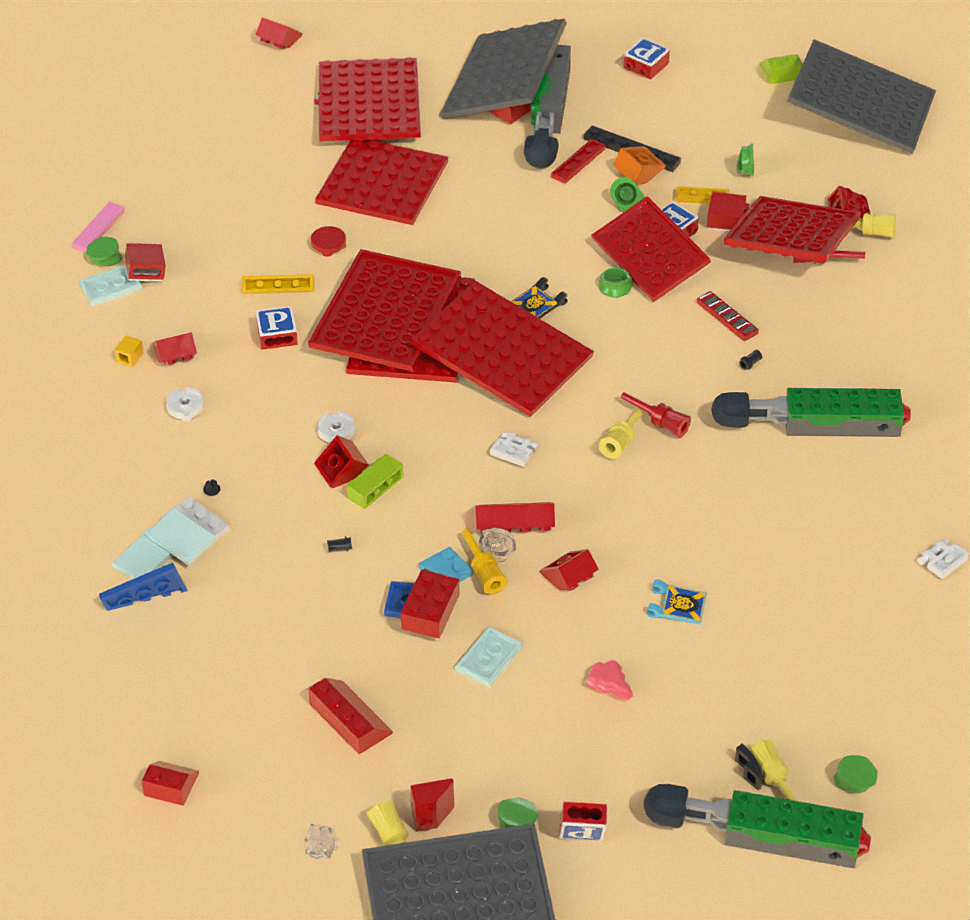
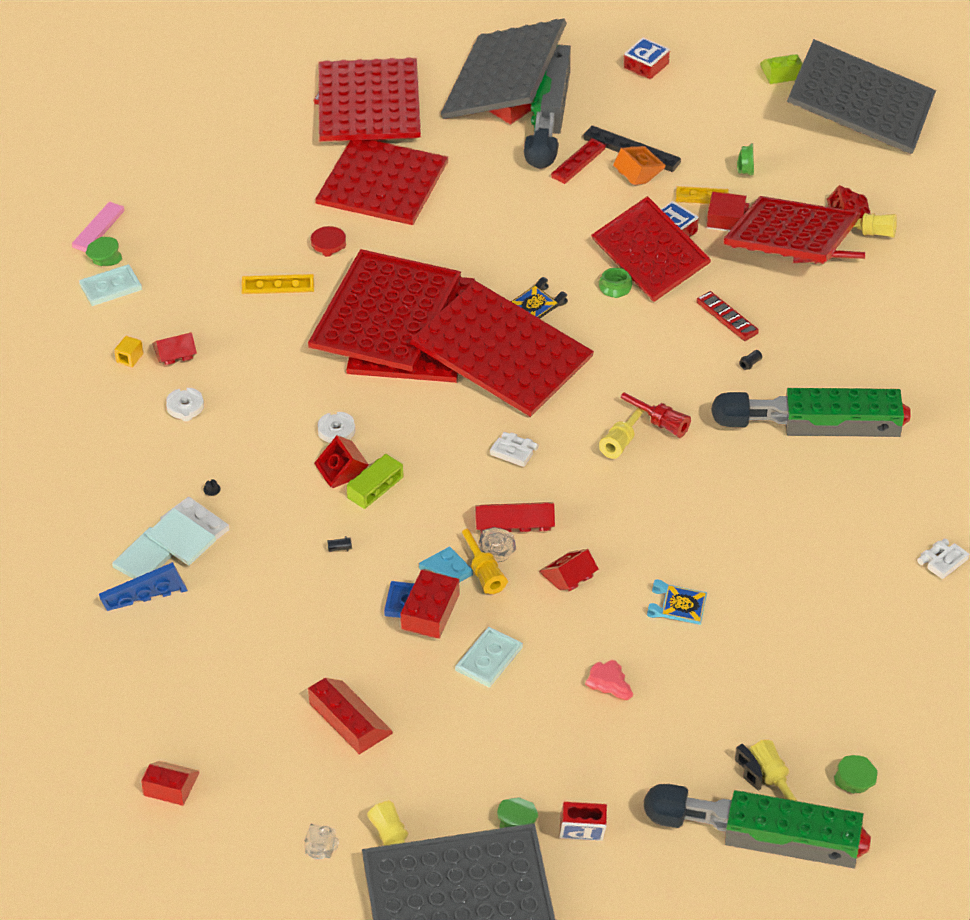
red piece [124,243,166,281] -> none
slope [255,17,303,49] -> none
piece [256,306,298,350] -> none
red slope [410,778,454,832] -> none
bright green piece [610,177,645,212] -> none

